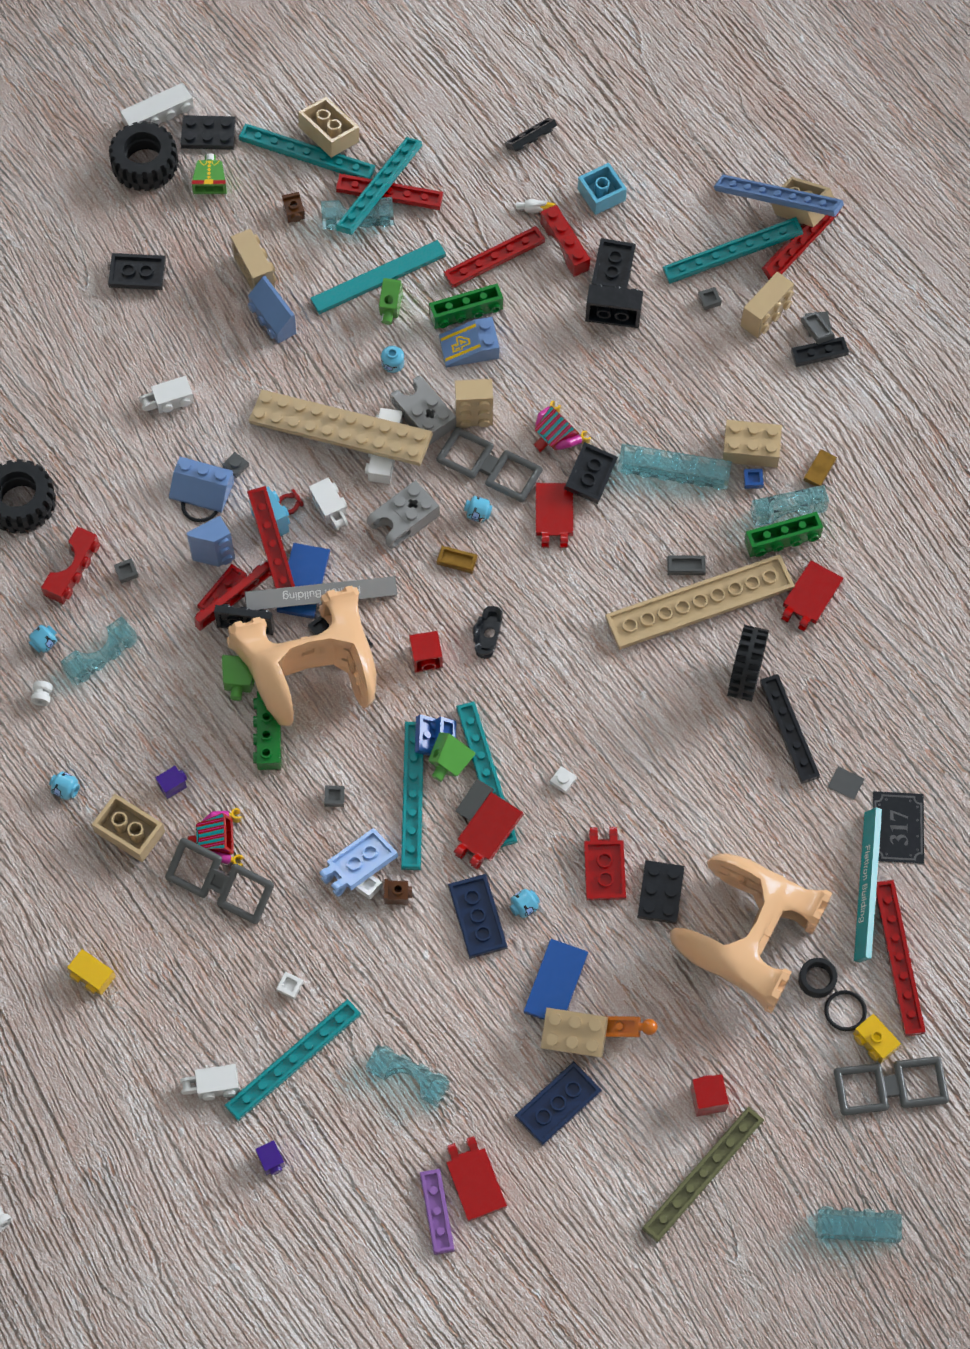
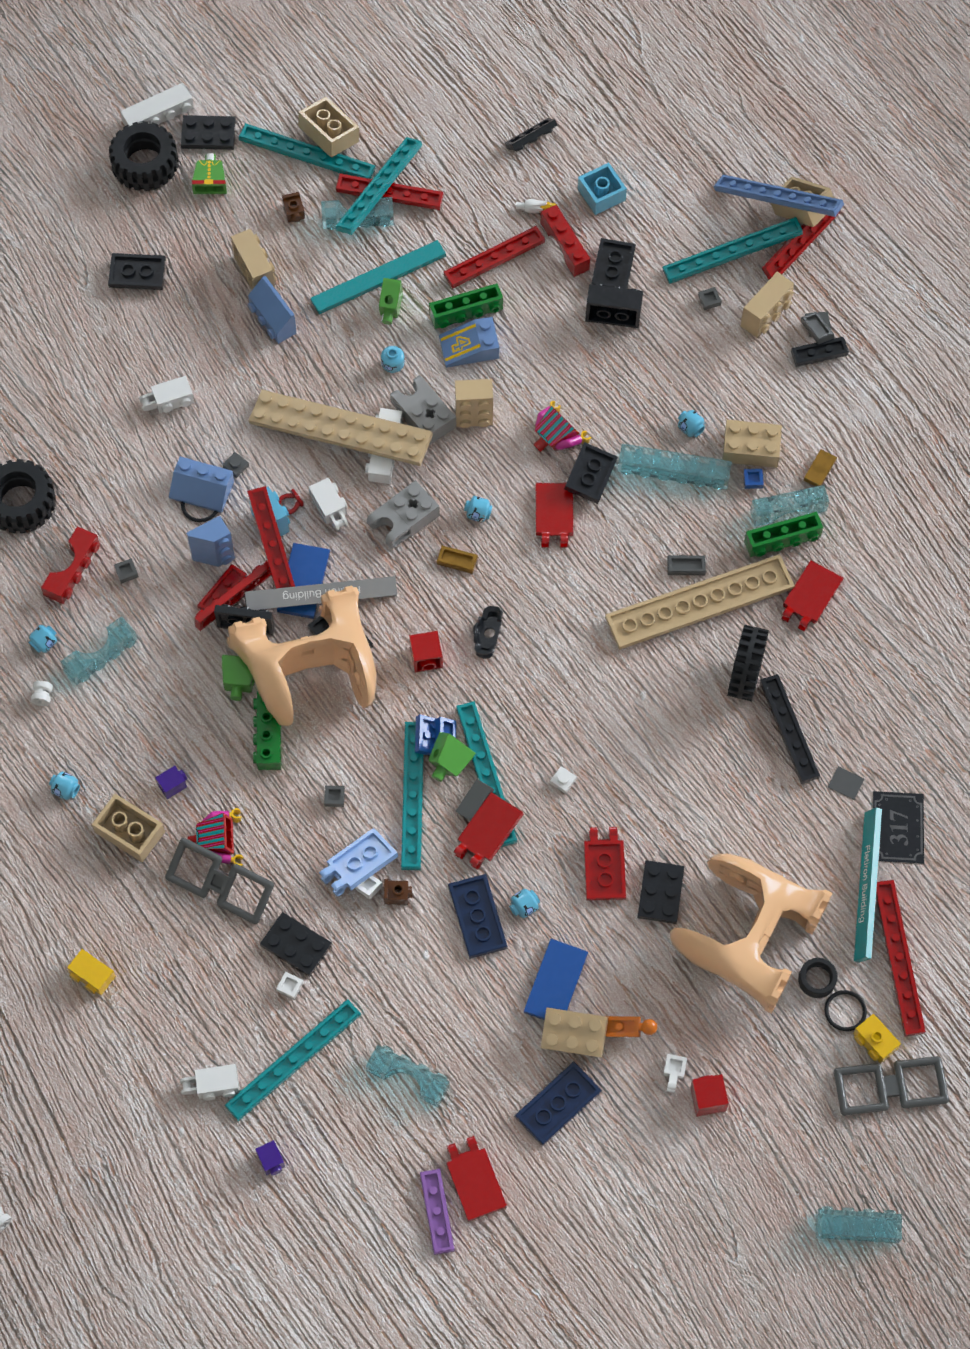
dark grey bar [436,427,543,502] -> none
olive tile [642,1106,764,1243] -> none
none -> black plate [260,912,332,977]
none -> white plate [663,1054,687,1093]
none -> medium azure head [678,410,705,437]

